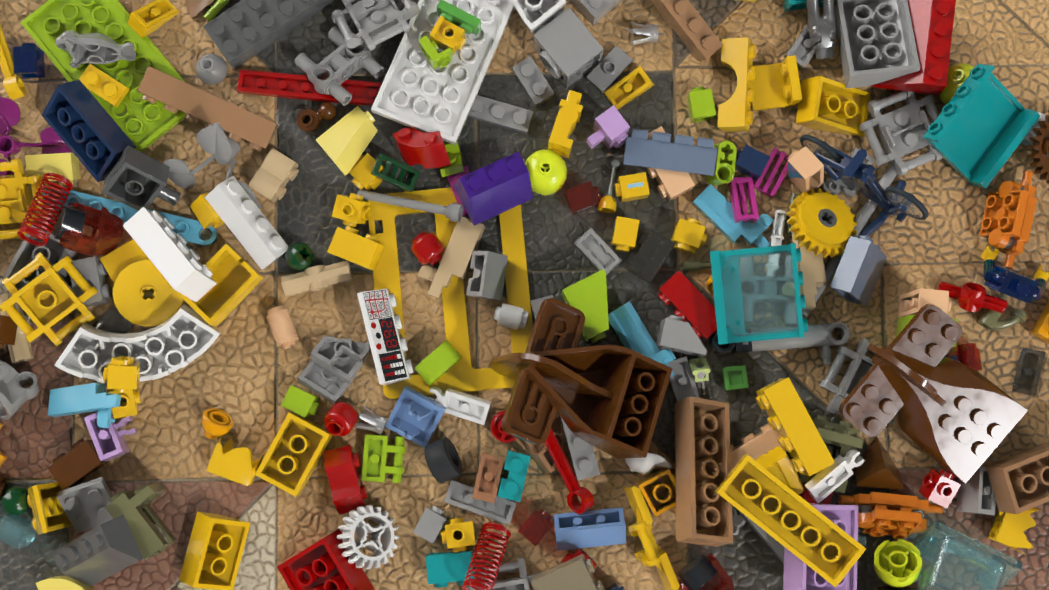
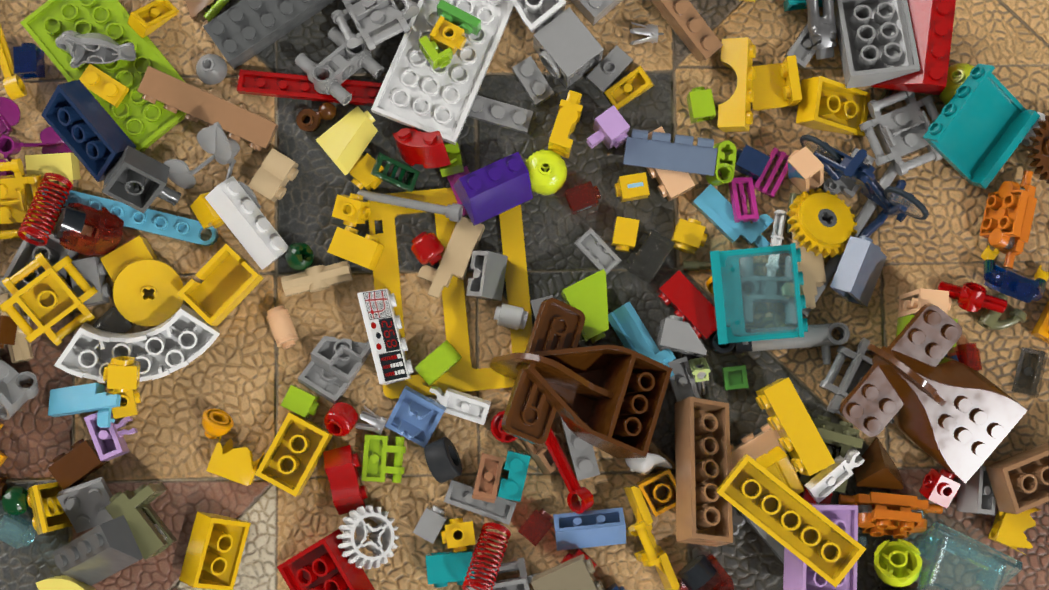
white brick [123,207,217,302] -> none
hinge [598,159,620,213] -> none

